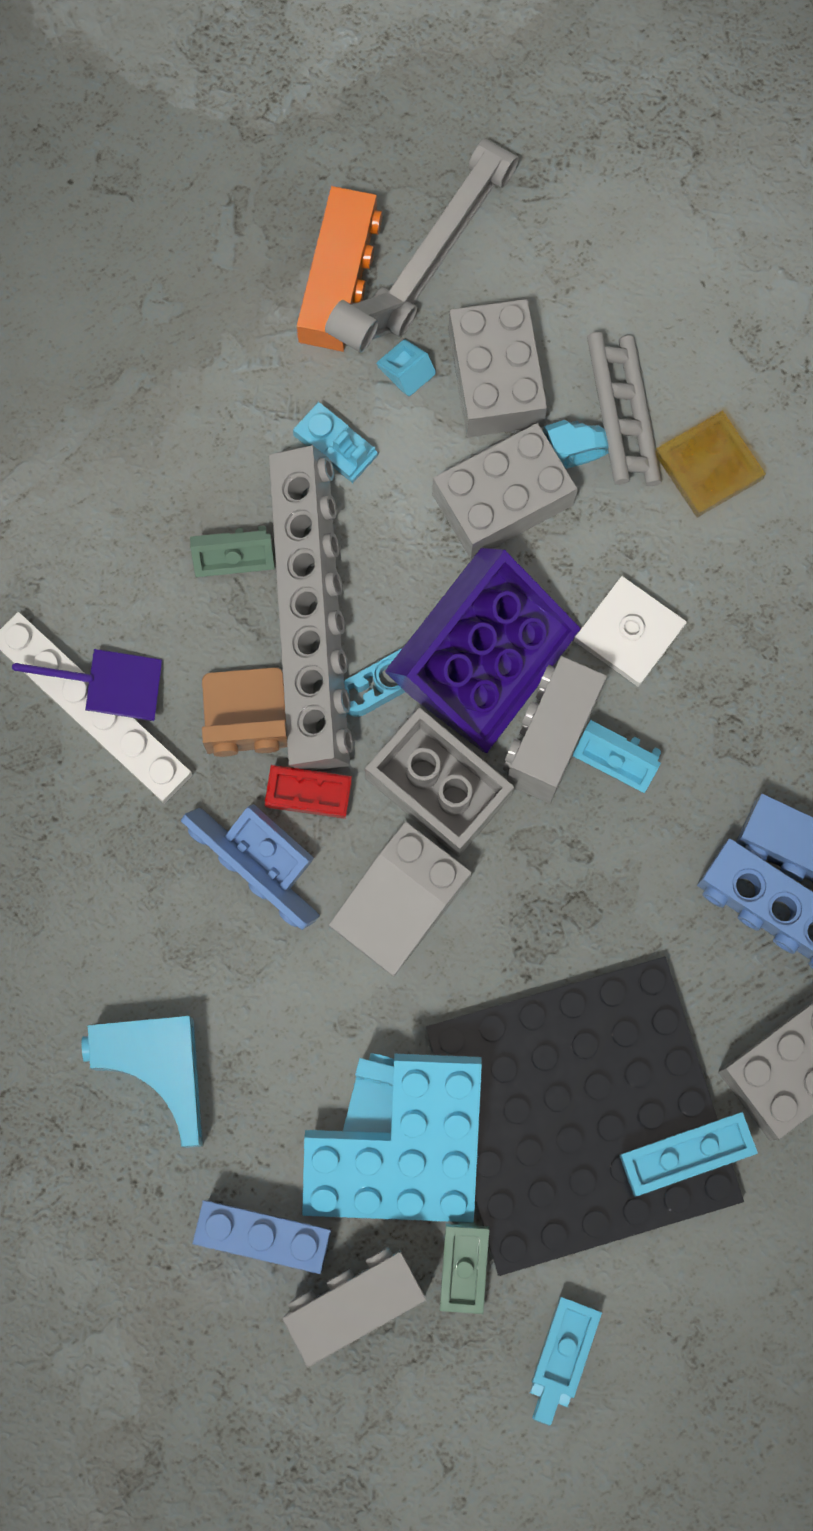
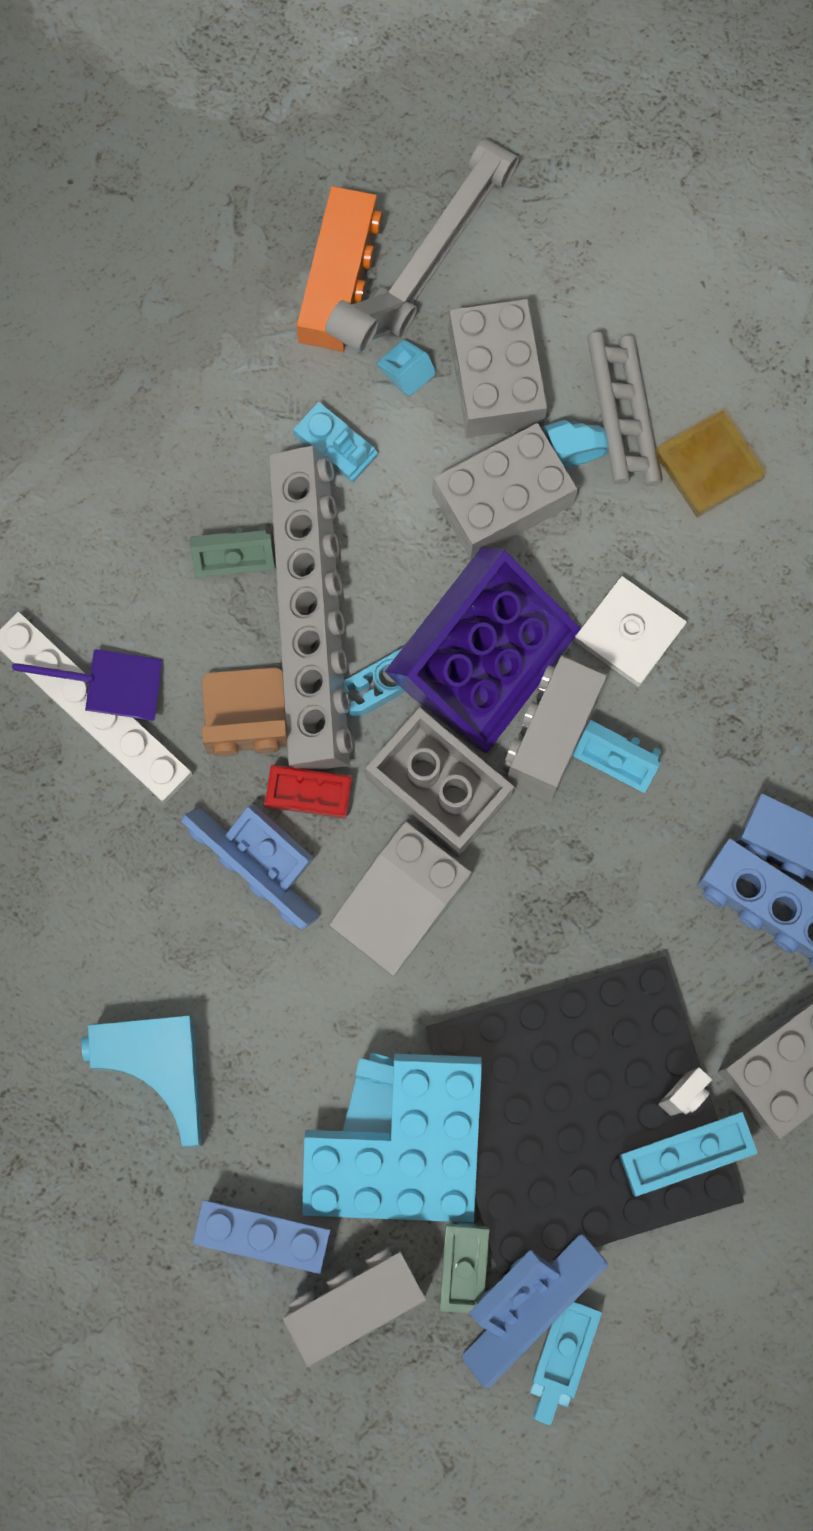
none -> medium blue bracket [462,1235,608,1388]
none -> white plate [658,1067,712,1116]

